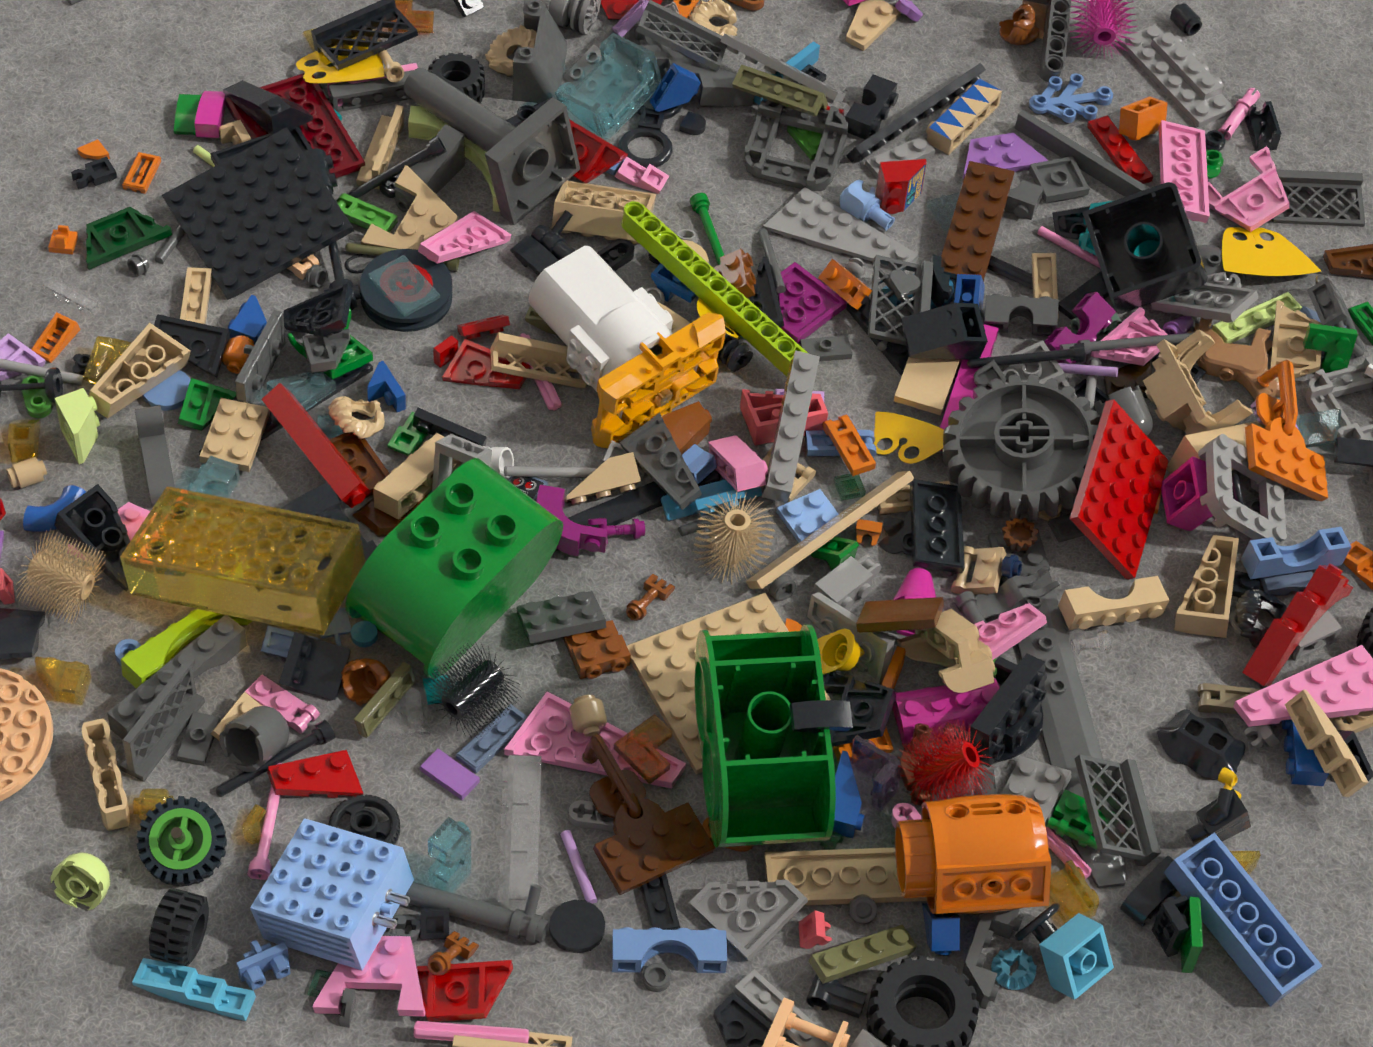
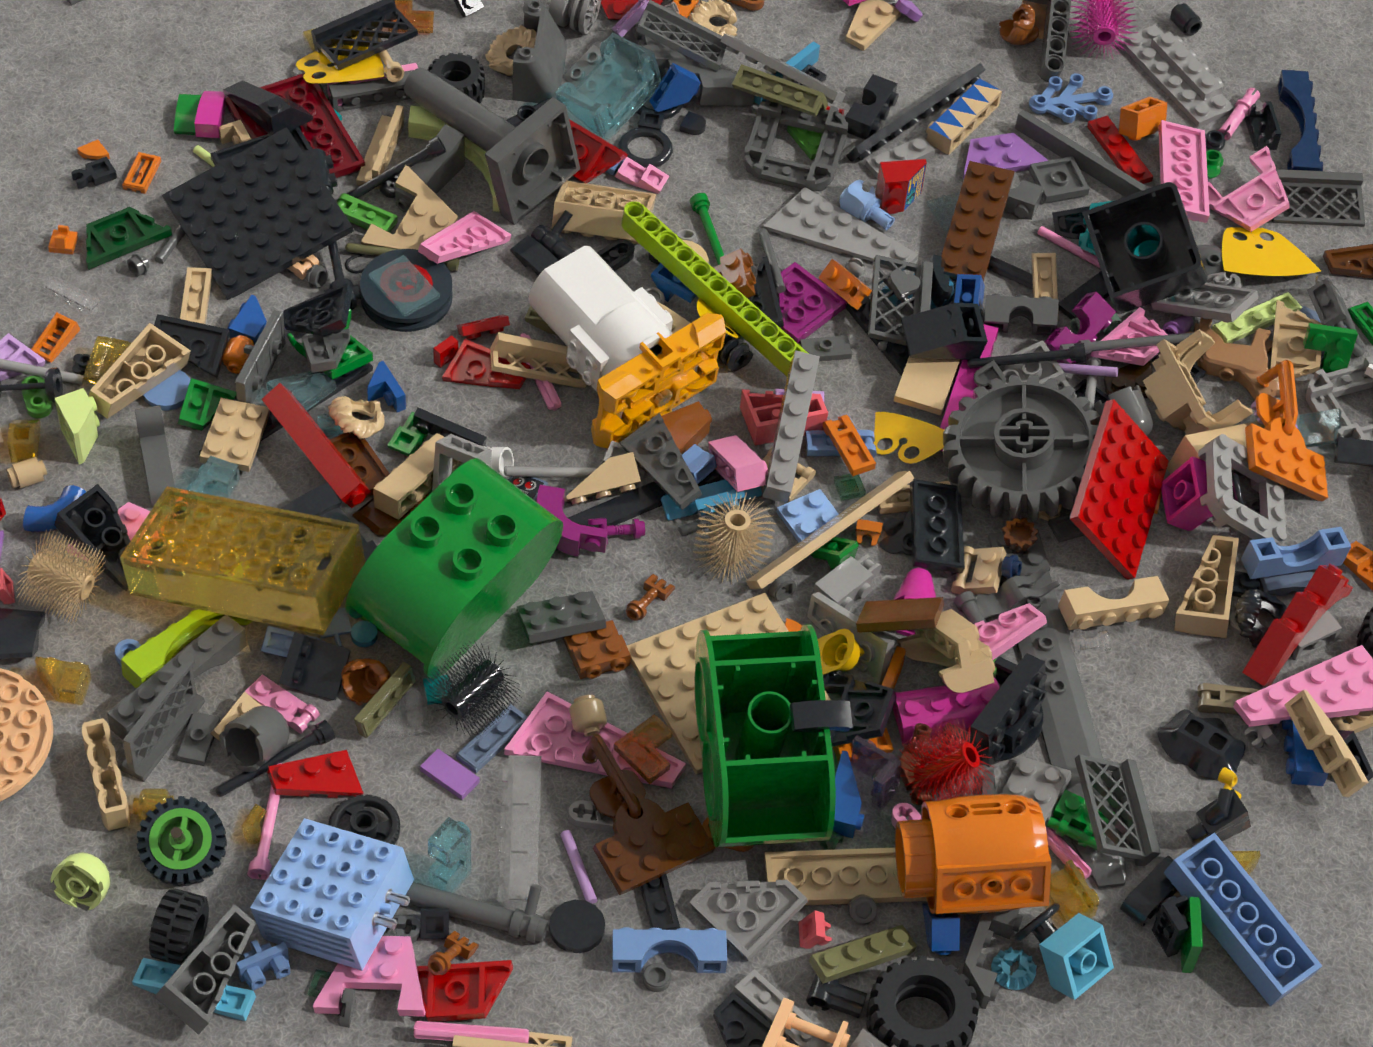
none -> dark grey wedge [154,904,256,1035]
none -> dark blue arch [1277,70,1323,171]

